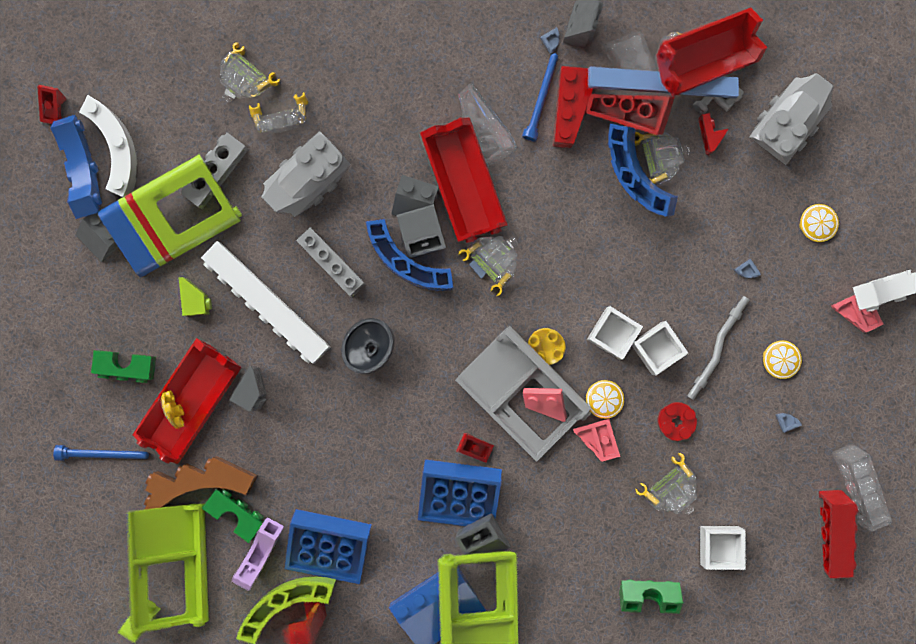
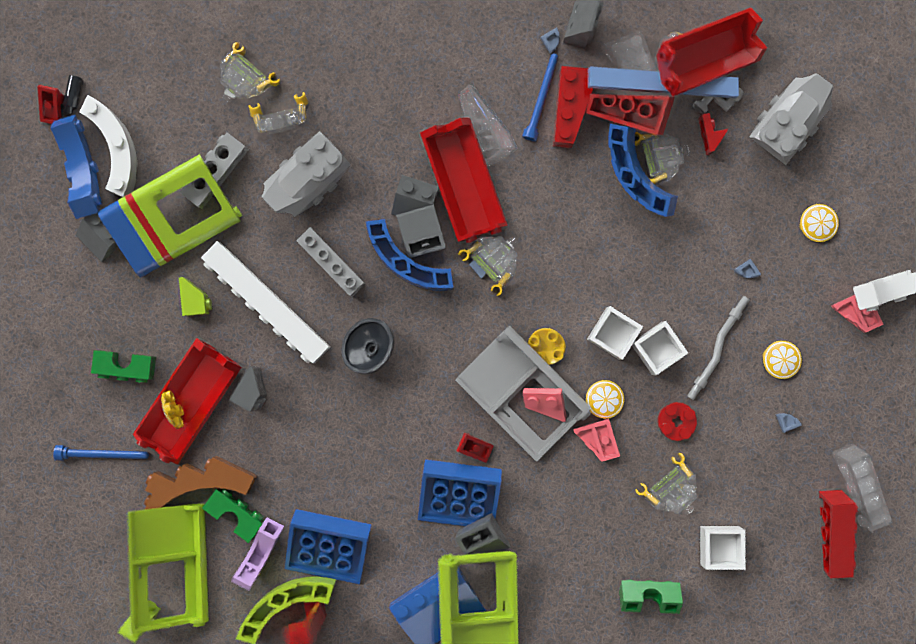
none -> black cylinder [63,75,83,115]

